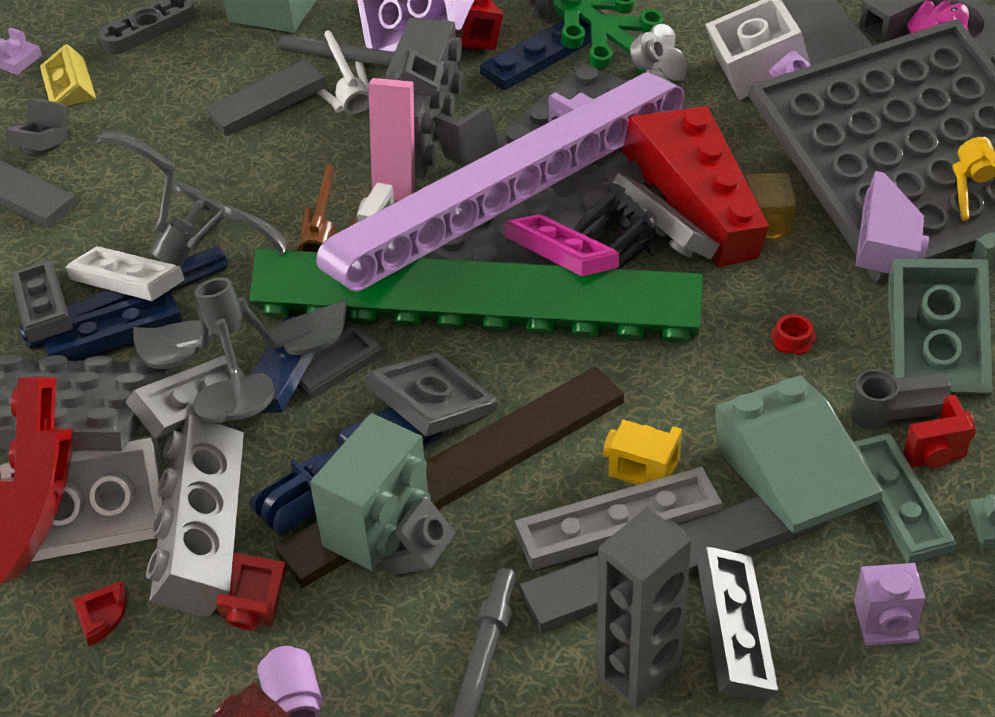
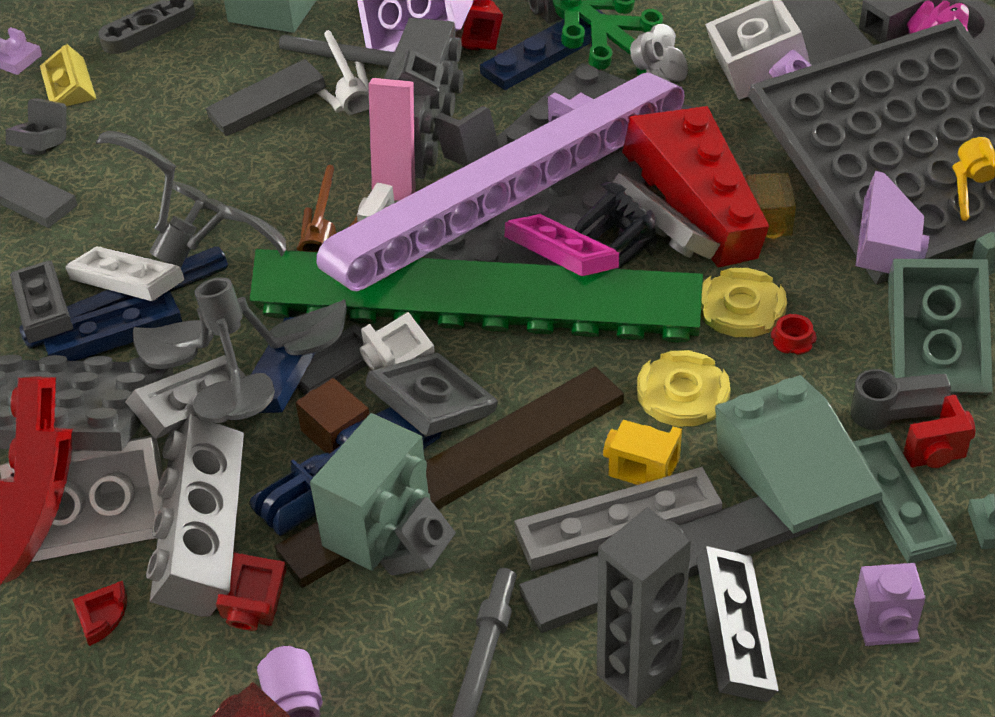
none -> reddish brown brick [295,378,369,453]
none -> white bracket [360,312,434,371]
none -> light yellow tile [637,350,731,427]
none -> light yellow tile [701,268,787,337]

